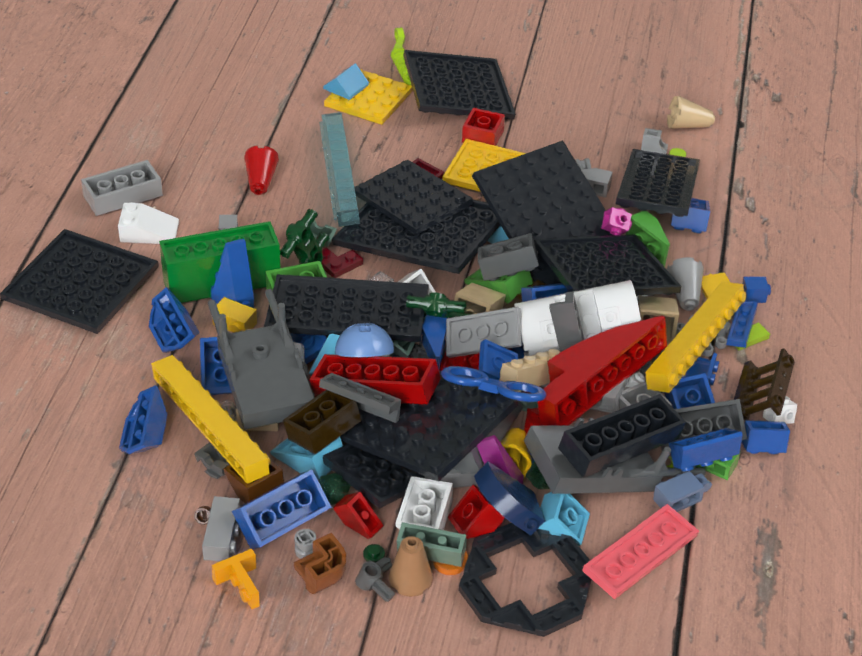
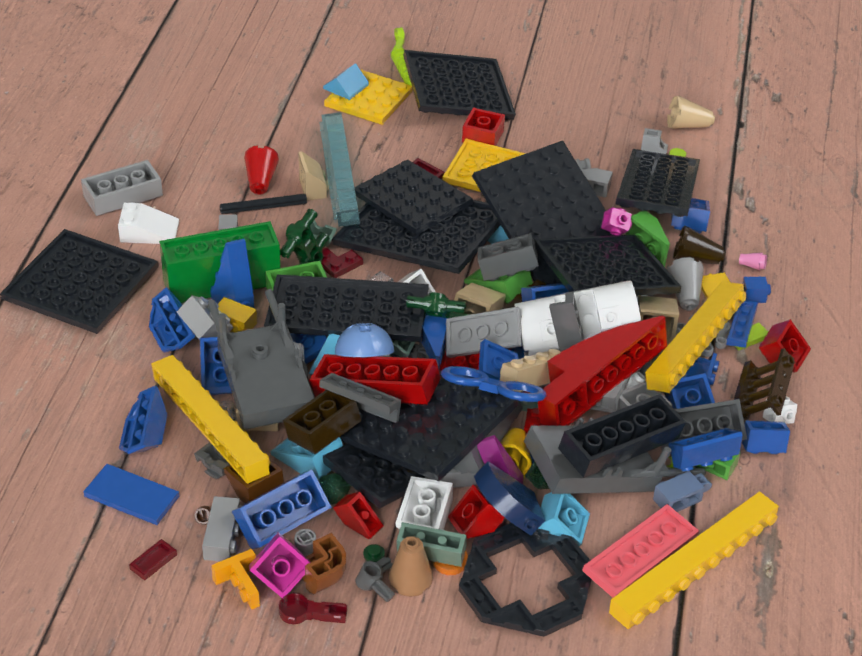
none -> blue tile [83,464,180,525]
none -> dark red tile [129,539,177,581]
none -> light grey brick [177,295,234,340]
none -> black axle [219,194,307,214]
none -> dark pink slope [249,532,311,598]
none -> dark red piece [279,592,347,624]
none -> tan slope [298,151,329,201]
none -> yellow brick [609,491,779,629]
none -> dark brown cone [673,226,726,264]
none -> bright pink cone [739,252,767,270]
none -> red slope [759,319,811,372]

